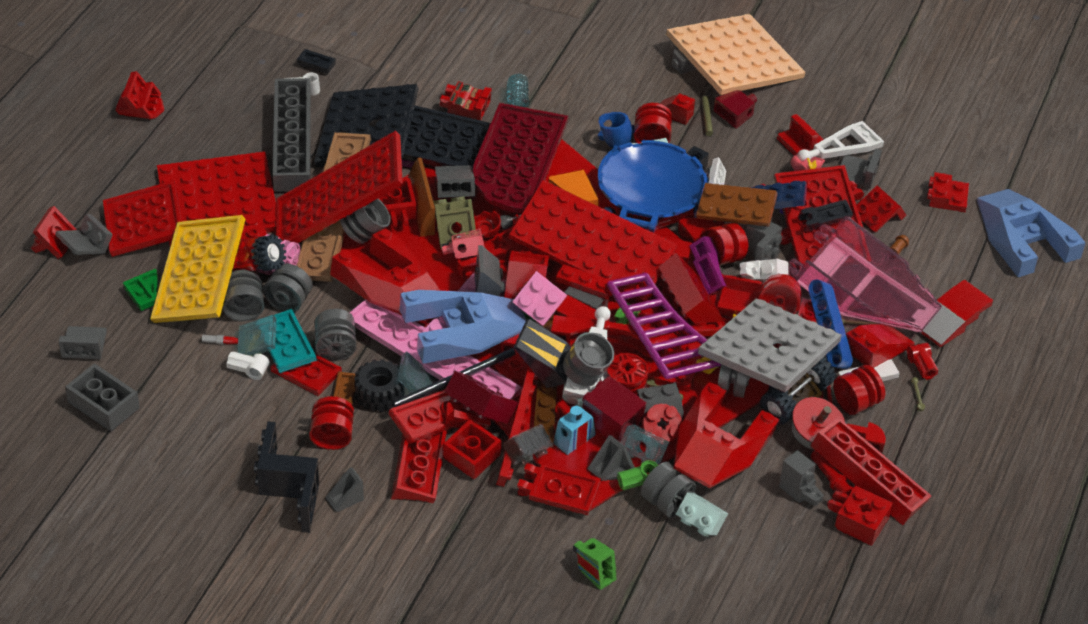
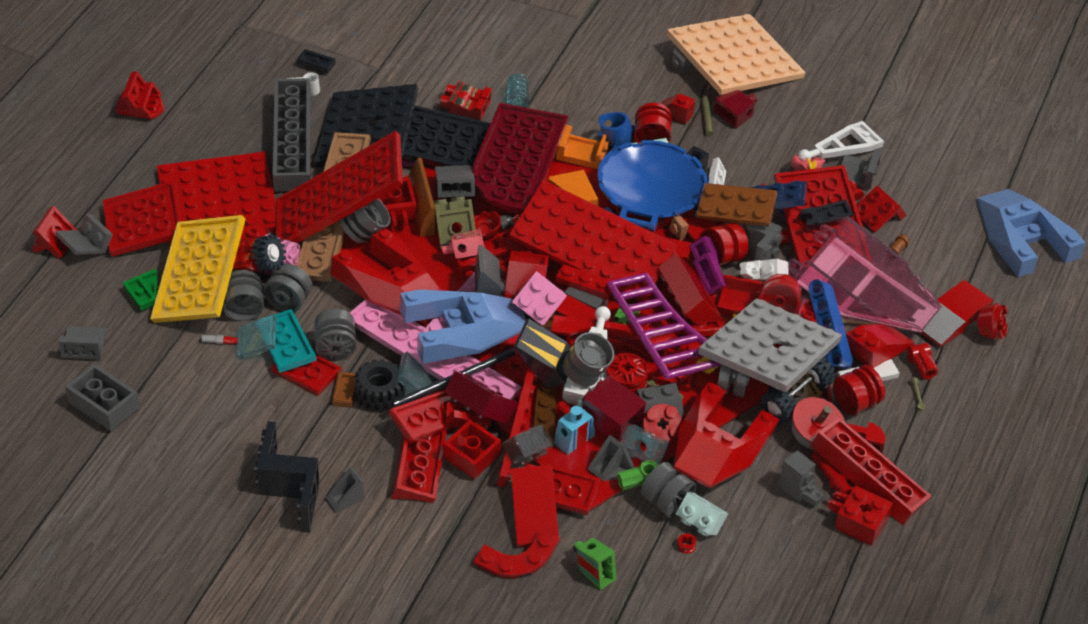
white piece [227,352,270,380] -> none
red wheel [309,396,354,450] -> none
red bracket [777,114,824,155] -> none
red plate [927,172,969,213] -> none
none -> red plate [474,529,560,579]
none -> red tile [511,465,559,548]
none -> orange panel [556,125,609,169]
none -> nougat plate [670,214,688,240]
none -> red bush [677,533,696,554]
none -> red cone [976,303,1008,341]

